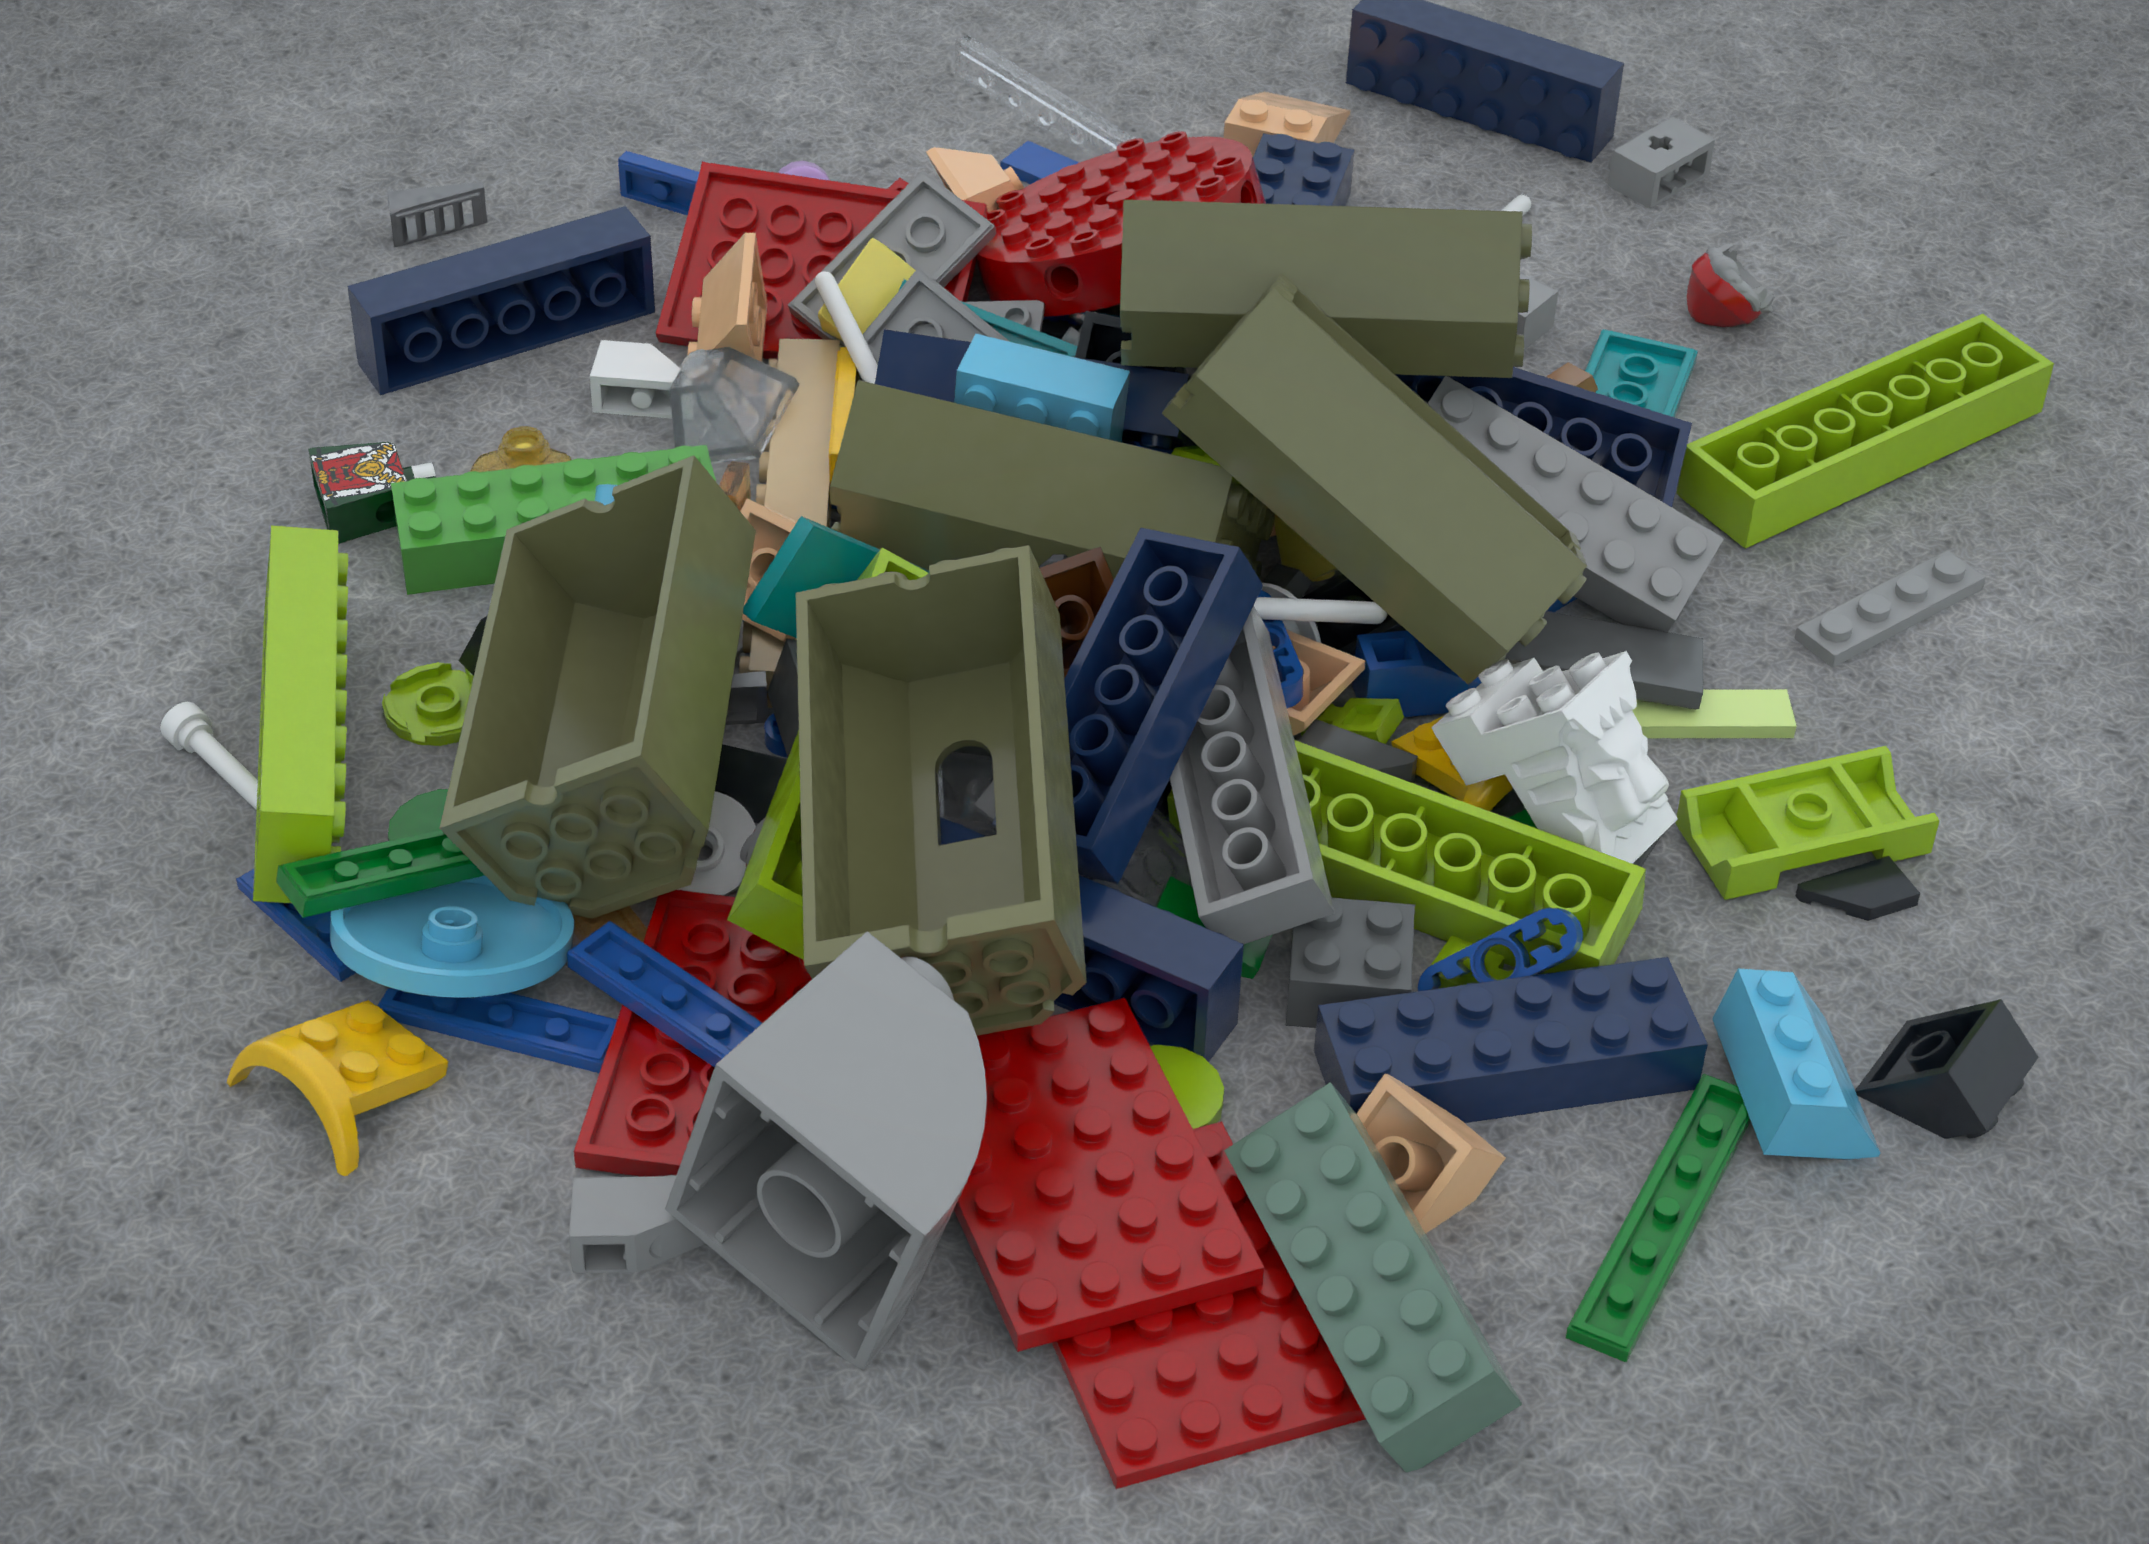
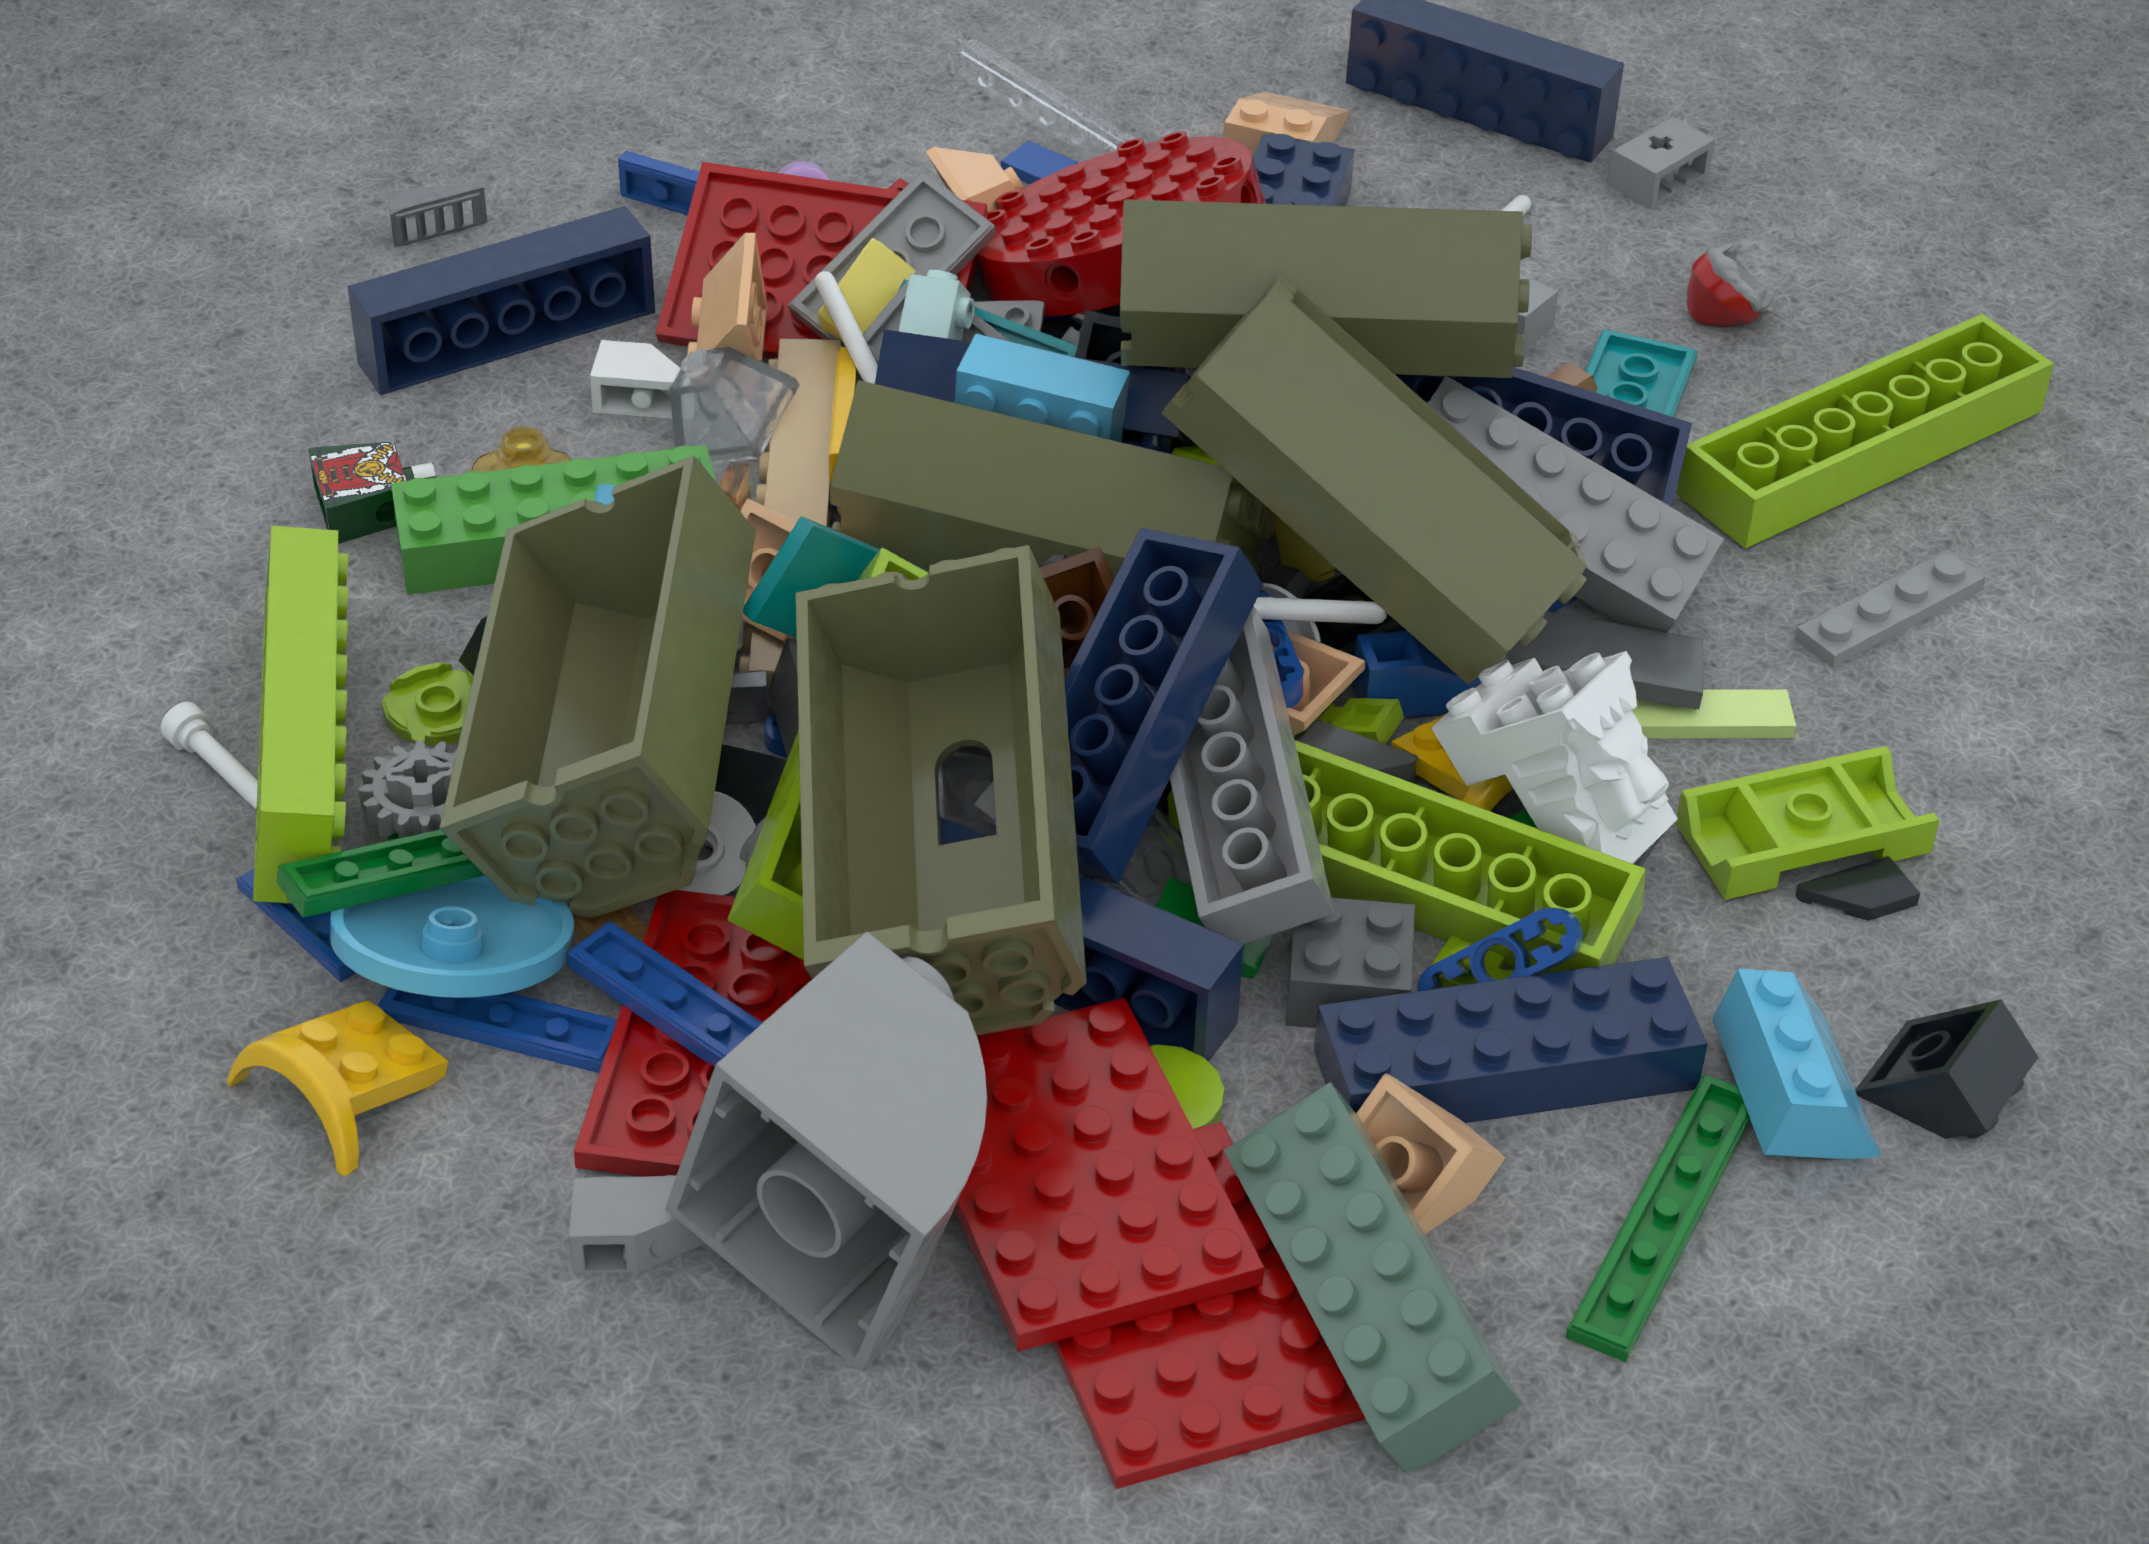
none -> light grey gear [358,740,457,838]
none -> light aqua brick [899,270,975,341]

